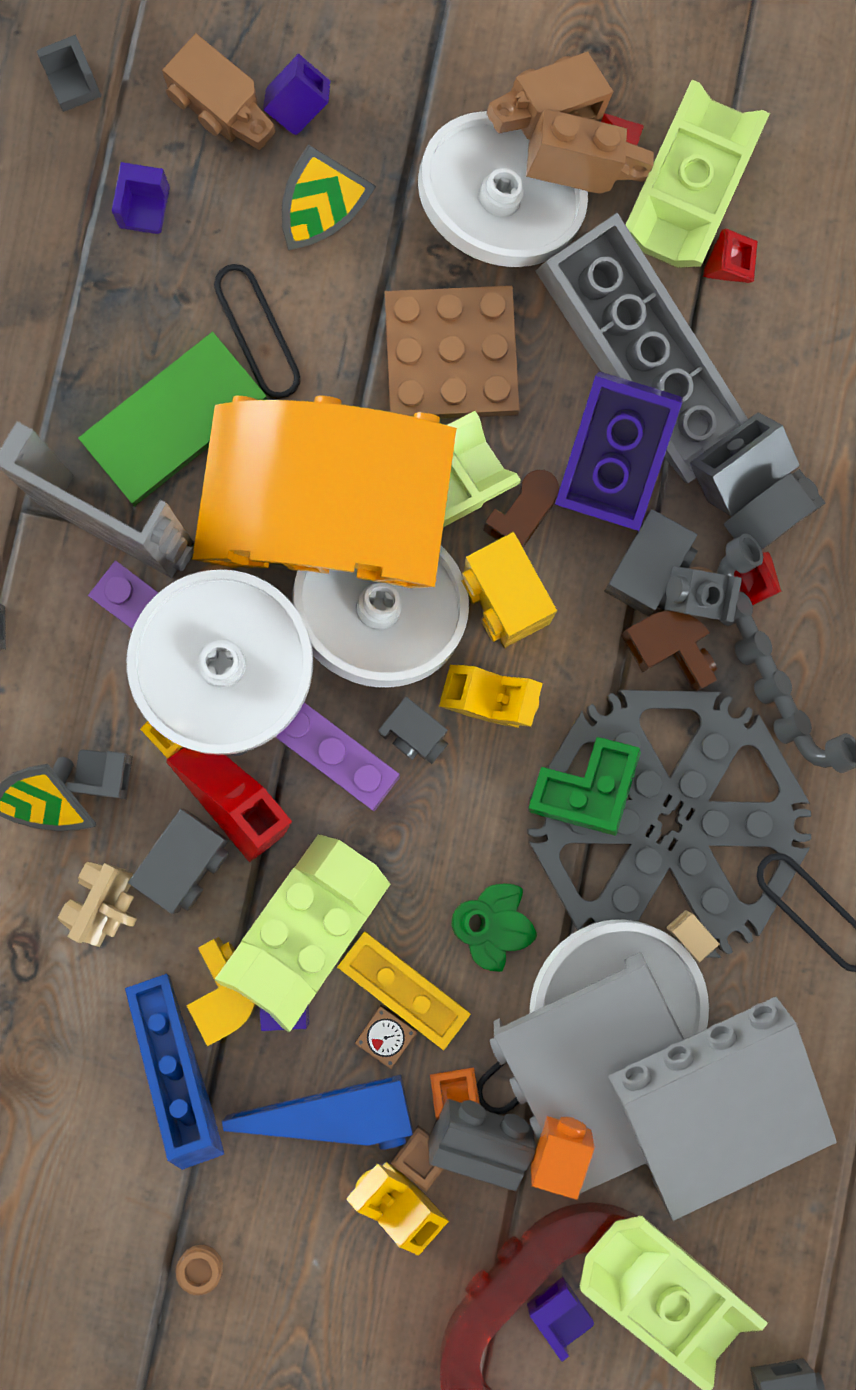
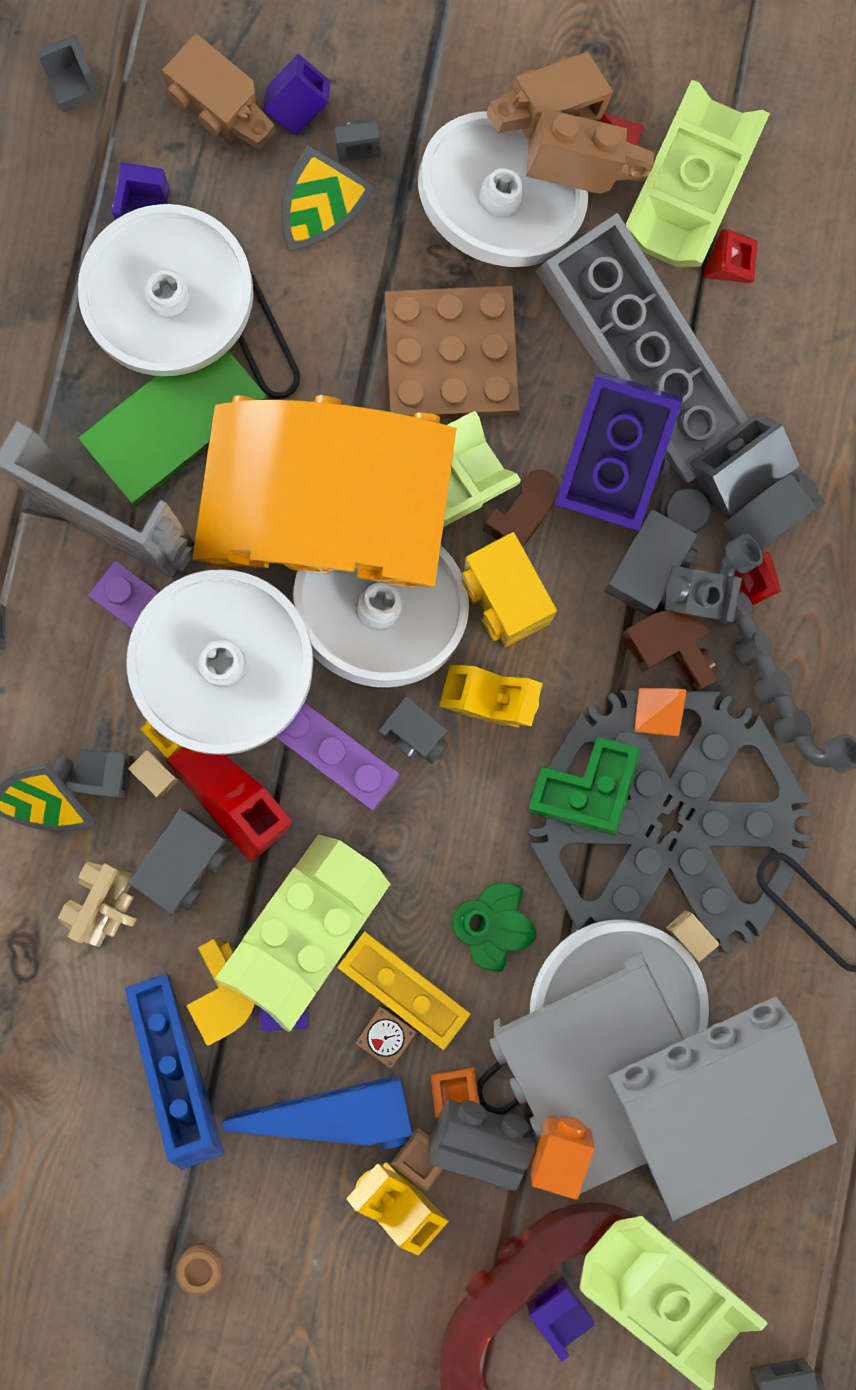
none -> white dish [78,204,253,376]
none -> tan piece [128,750,181,799]
none -> dark grey plate [335,120,381,162]
none -> orange slope [634,688,686,737]
none -> dark grey tile [665,489,710,533]

